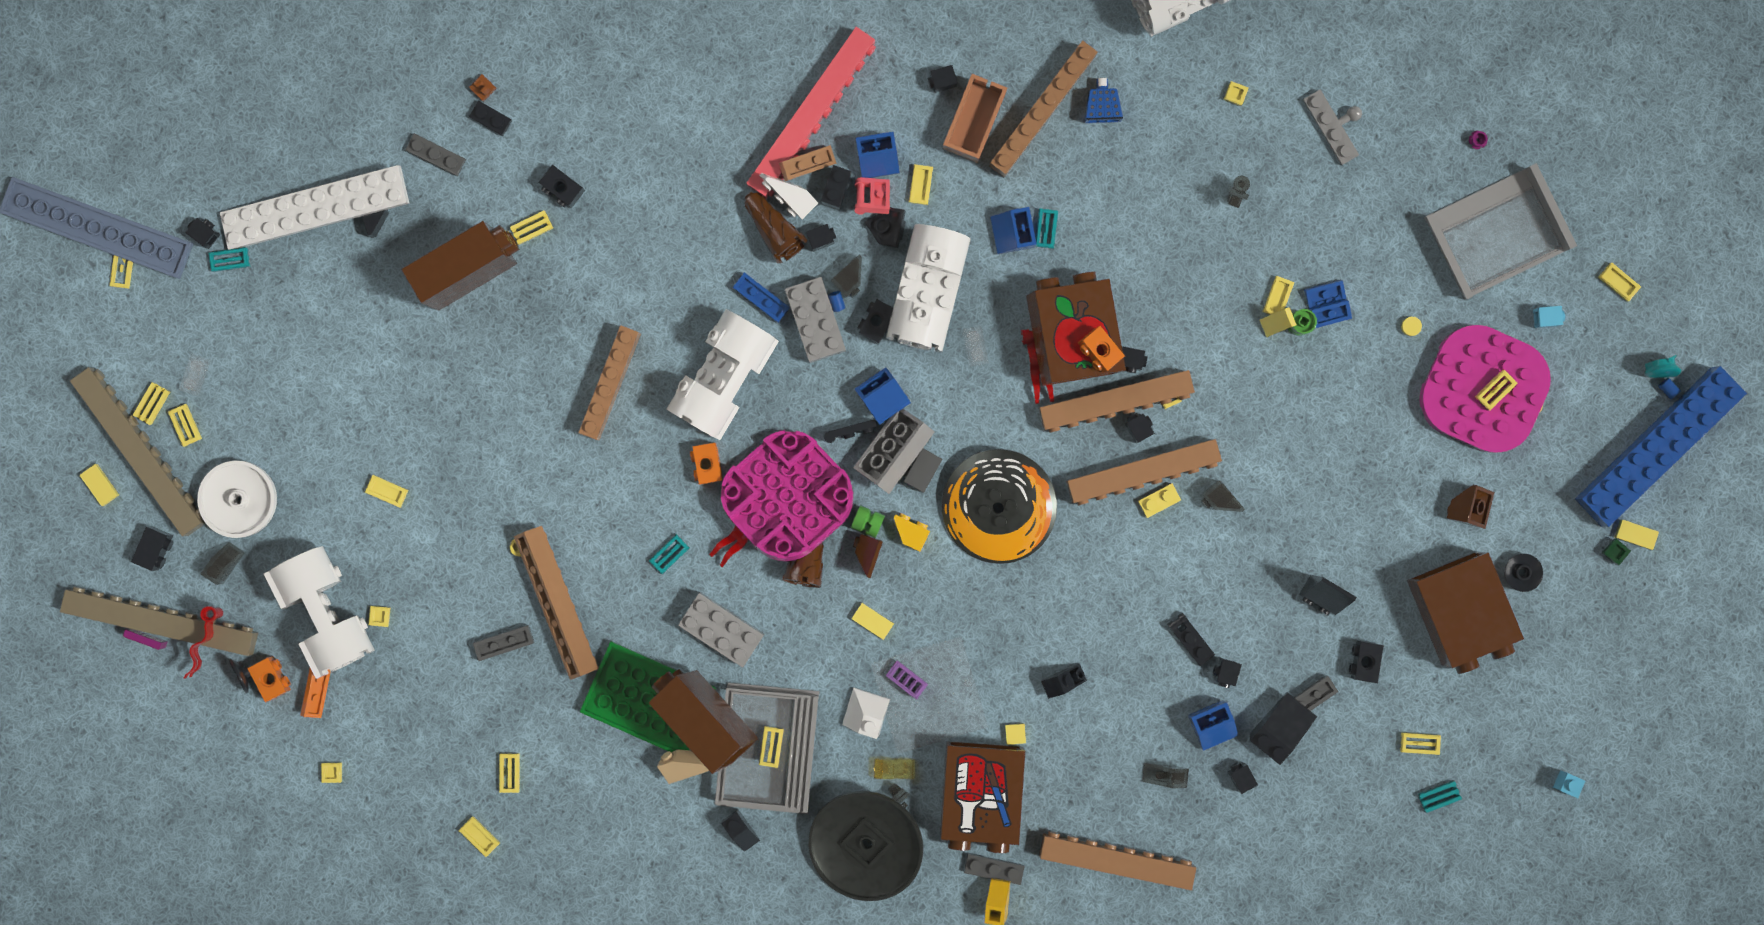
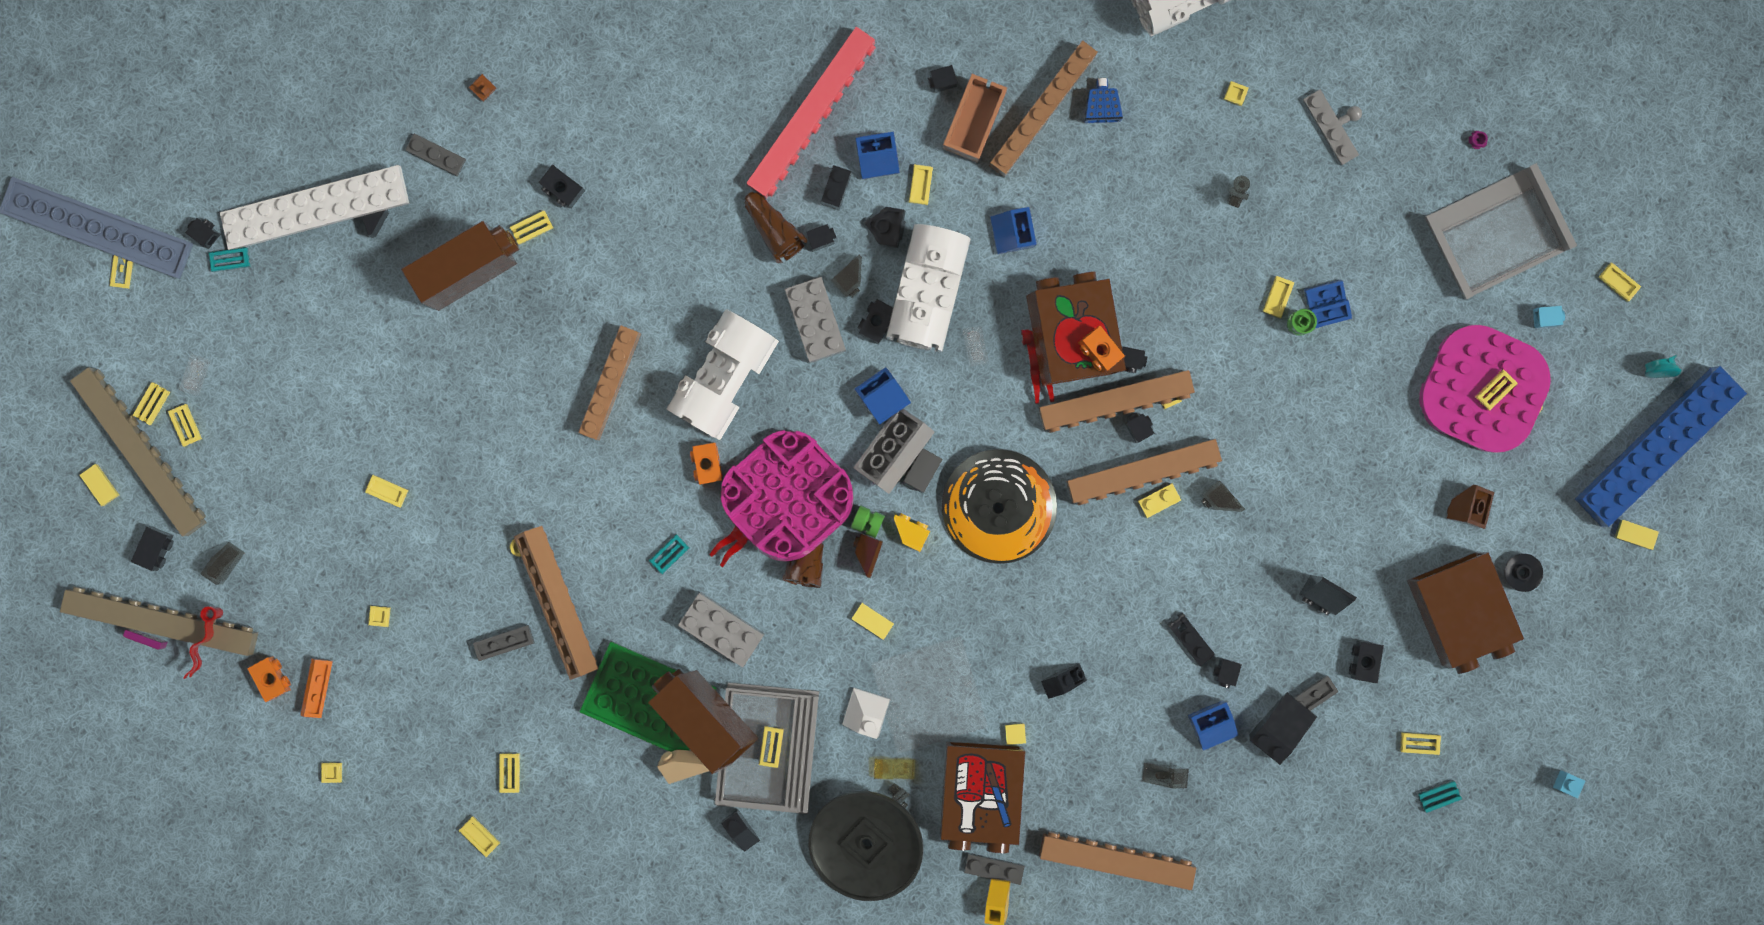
white dish [197,461,277,538] -> none
black dish [228,658,251,694] -> none
white cylinder [264,546,375,679] -> none
black plate [469,100,512,136] -> none
blue plate [733,272,790,323] -> none
white slope [759,173,818,219] -> none
medium nougat plate [779,145,837,181] -> none
black plate [824,419,877,443] -> none
blue hinge [828,291,846,312] -> none
coral plate [855,177,890,214] -> none
medium lavender slope [886,660,928,700] -> none
teal tile [1035,208,1058,249] -> none
black brick [1227,762,1258,794] -> none
light yellow tile [1260,307,1296,337] -> none
light yellow tile [1401,317,1422,336] -> none
dark green plate [1602,538,1631,566] -> none
blue hinge [1658,378,1681,399] -> none

